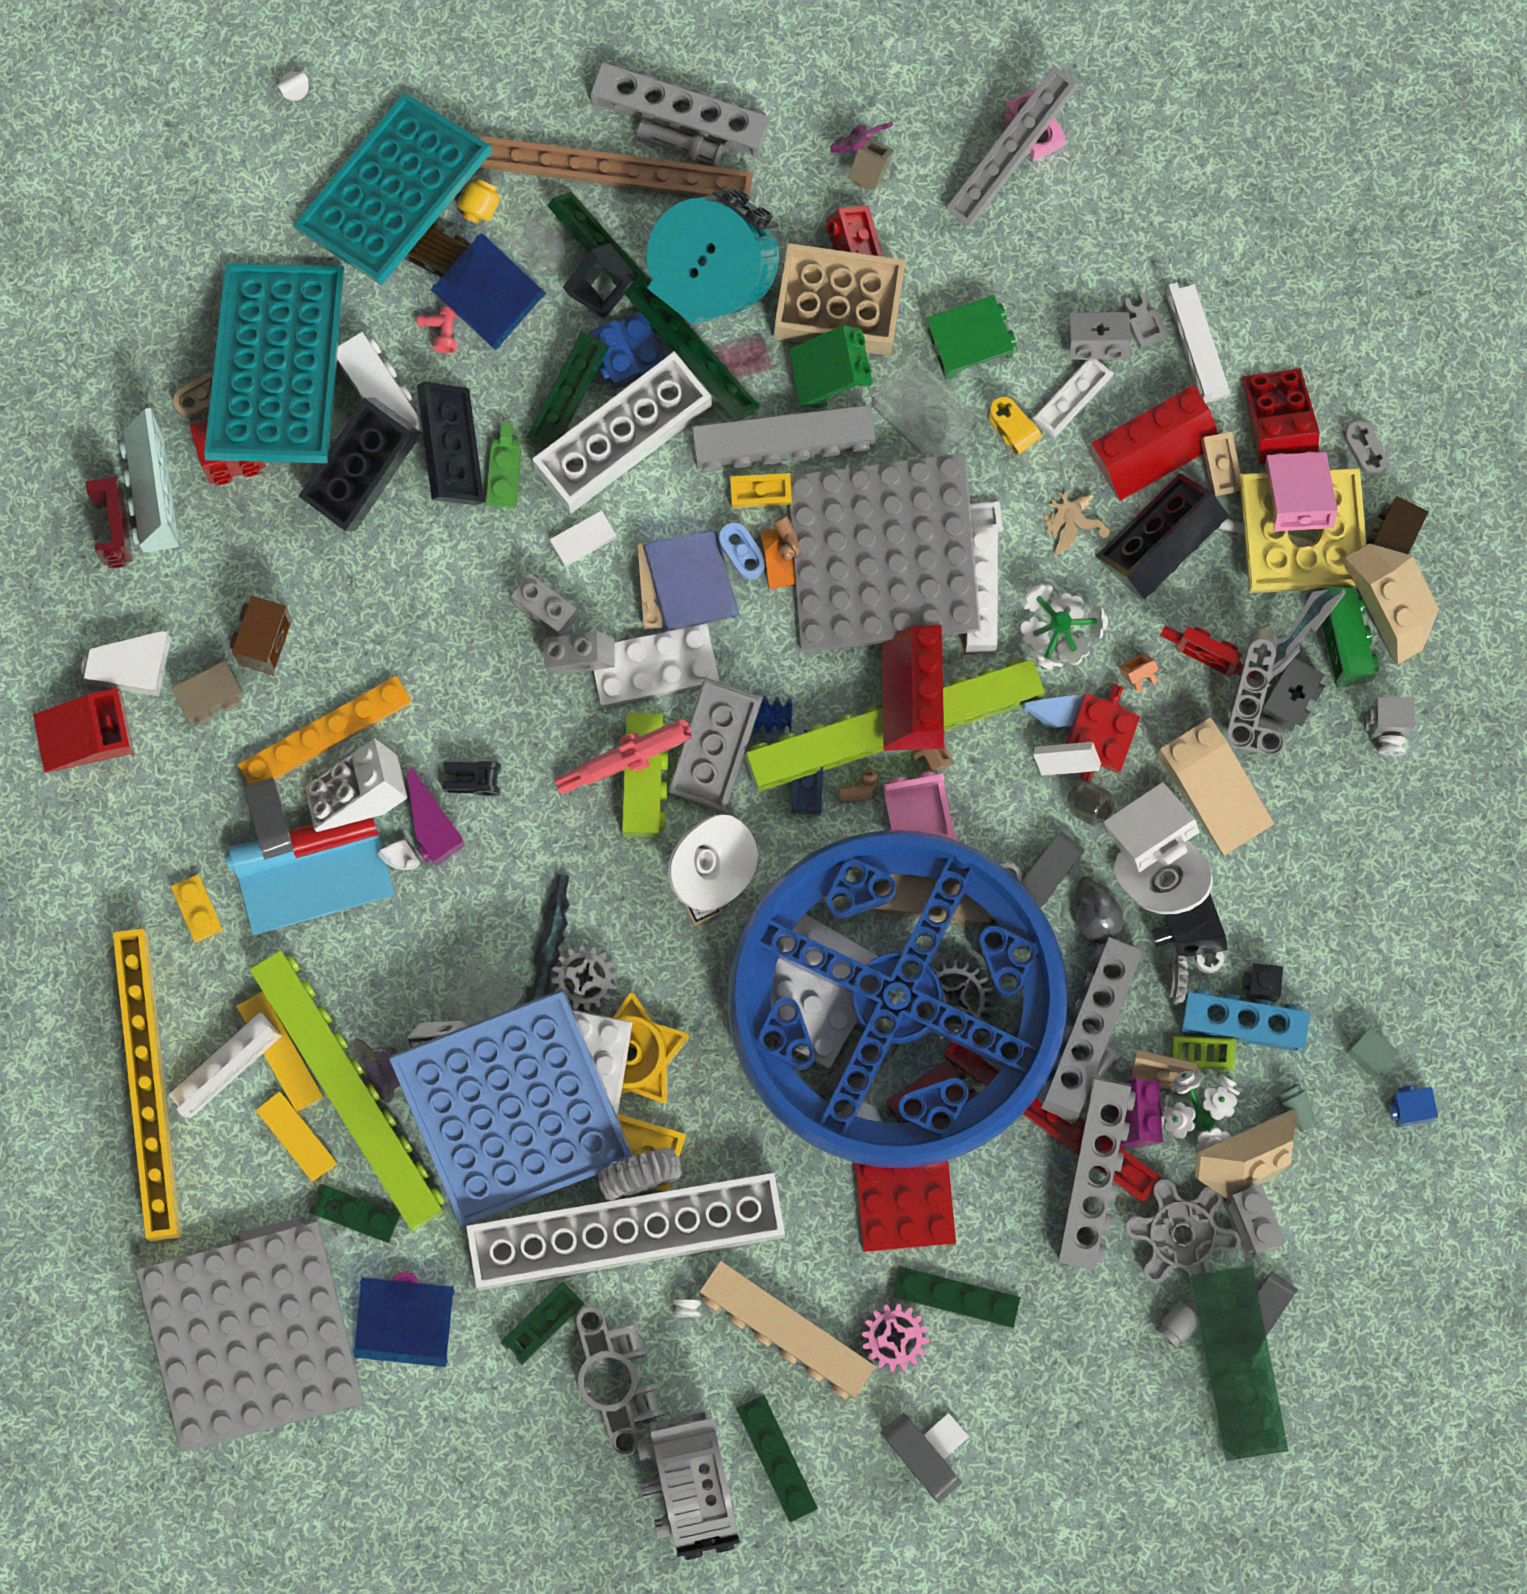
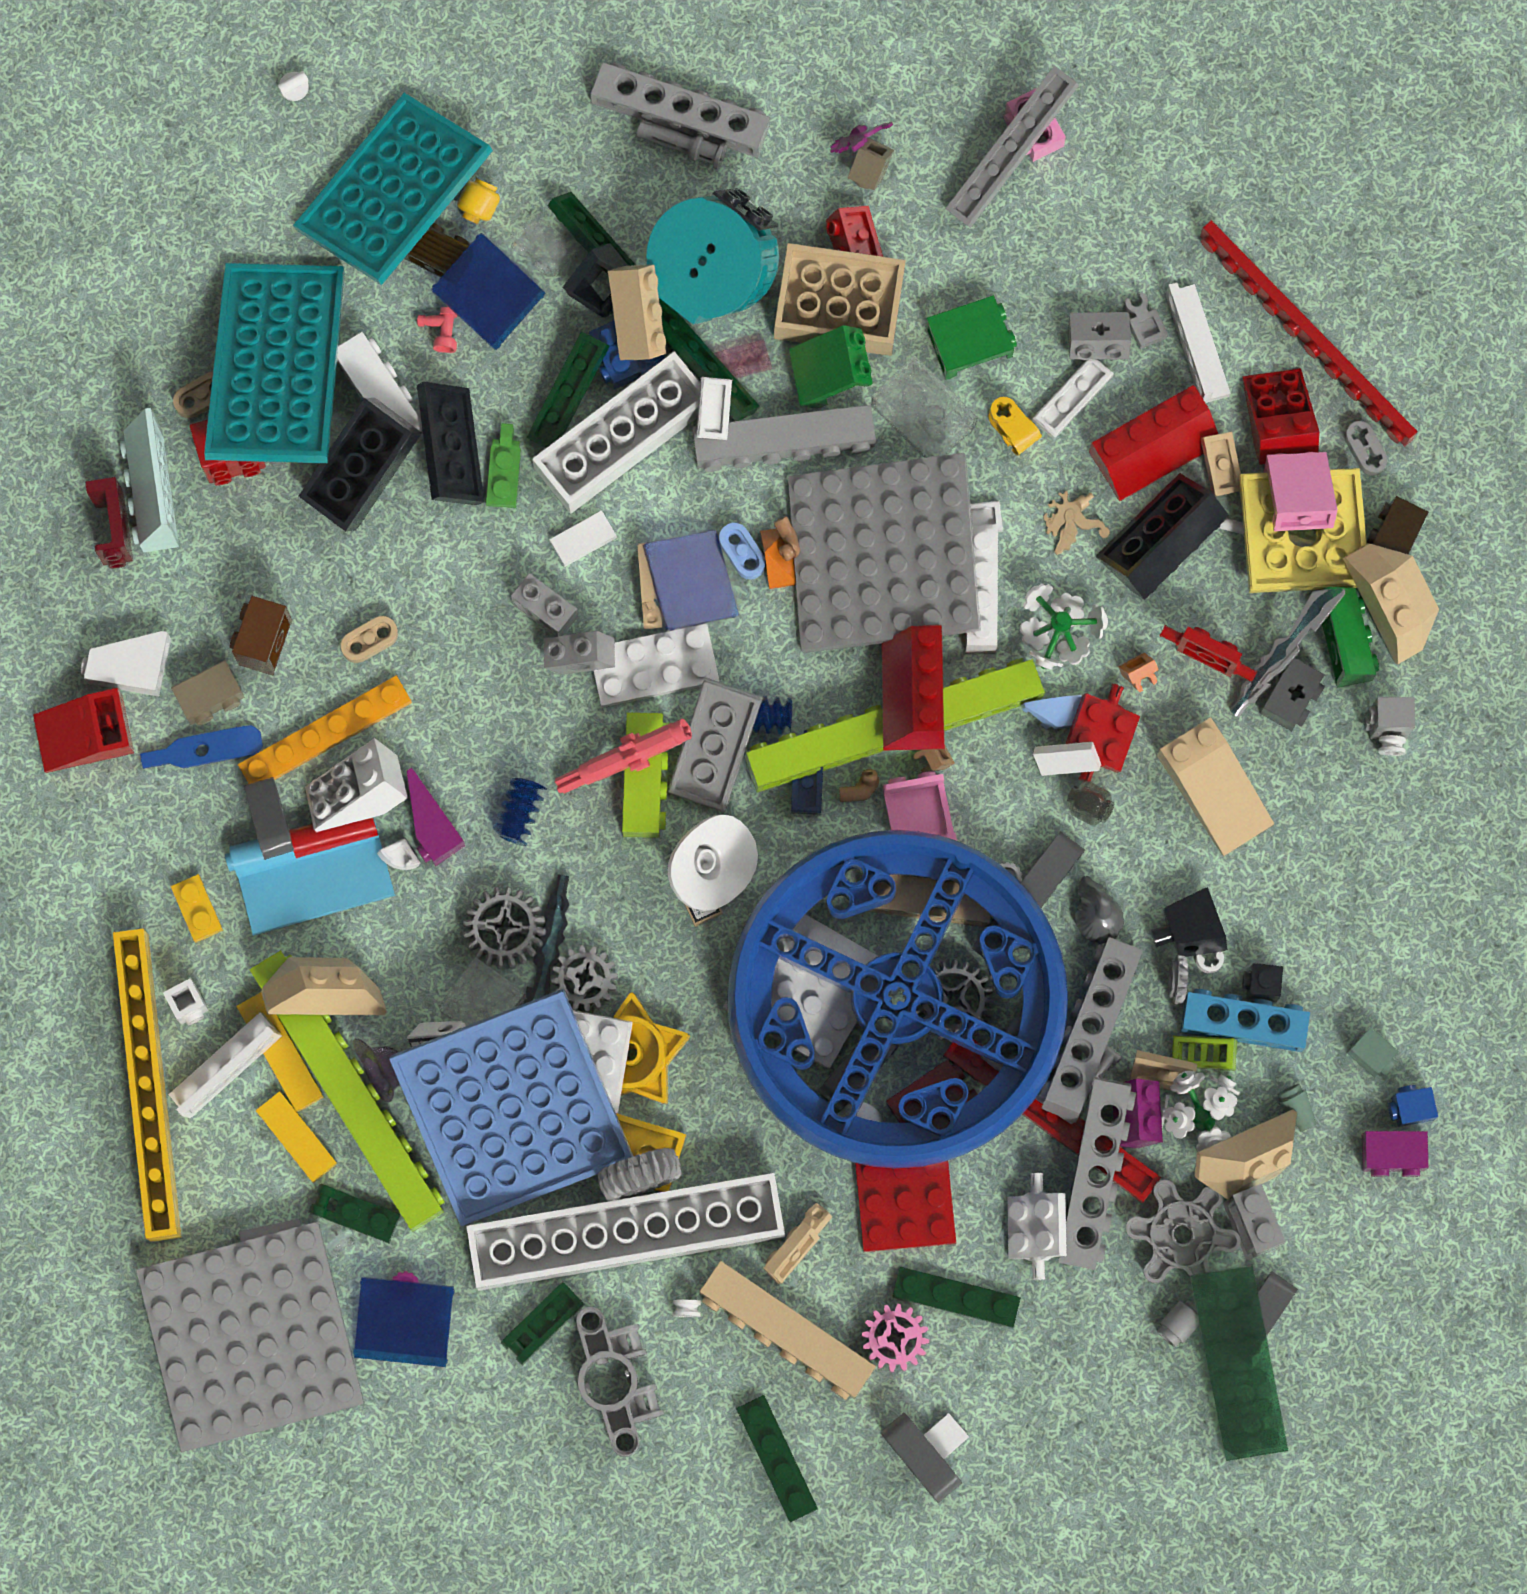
black piece [442,761,502,796] -> none
medium nougat plate [474,135,753,197] -> none
light grey piece [637,1409,740,1560] -> none
yellow plate [730,473,792,509] -> none
white piece [1103,782,1199,872] -> none
white hat [1114,840,1213,914] -> none
light grey beam [1227,629,1285,755] -> none
none -> blue piece [140,725,263,769]
none -> white brick [163,978,209,1025]
none -> tan wedge [261,957,387,1015]
none -> tan plate [341,616,398,663]
none -> light grey gear [463,887,546,969]
none -> clear blue piece [493,778,547,847]
none -> tan brick [608,265,666,360]
none -> white tile [696,377,732,440]
none -> tan hinge [763,1203,832,1284]
none -> white plate [1007,1173,1066,1280]
none -> red plate [1200,220,1418,447]
none -> magenta brick [1361,1131,1429,1177]

